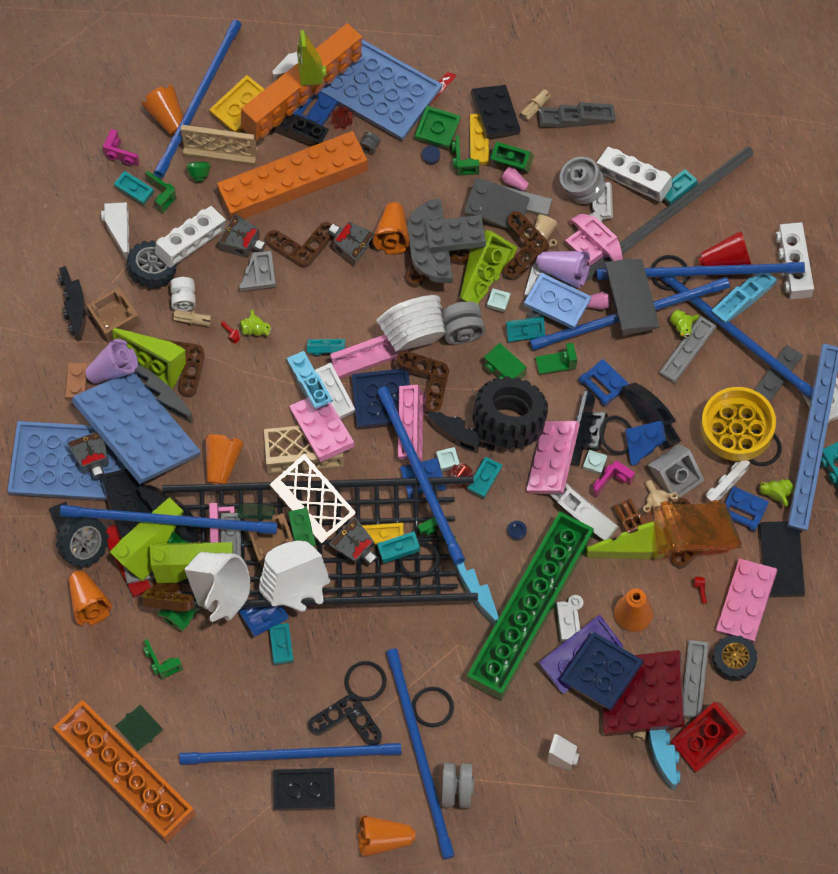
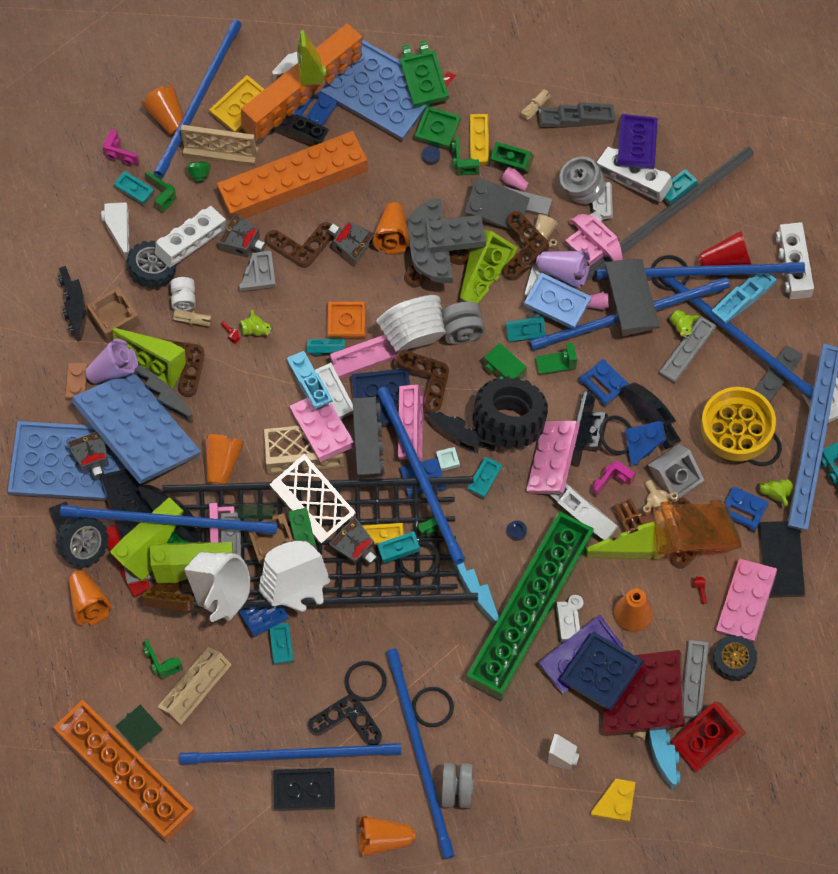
green bracket [158,597,200,631] -> none
clear red gear [331,106,354,129] -> none
dark grey wheel [359,132,381,155] -> none
clear red gear [449,463,473,487] -> none
black plate [470,85,521,138] -> none
light aqua plate [487,289,511,313] -> none
light aqua plate [583,450,607,475] -> none
white plate [705,460,750,509] -> none
none -> tan fence [158,647,232,725]
none -> orange plate [327,302,366,338]
none -> dark grey brick [352,397,384,479]
none -> green tile [400,41,449,108]
none -> yellow wing [591,779,636,823]
none -> dark purple tile [617,114,658,169]

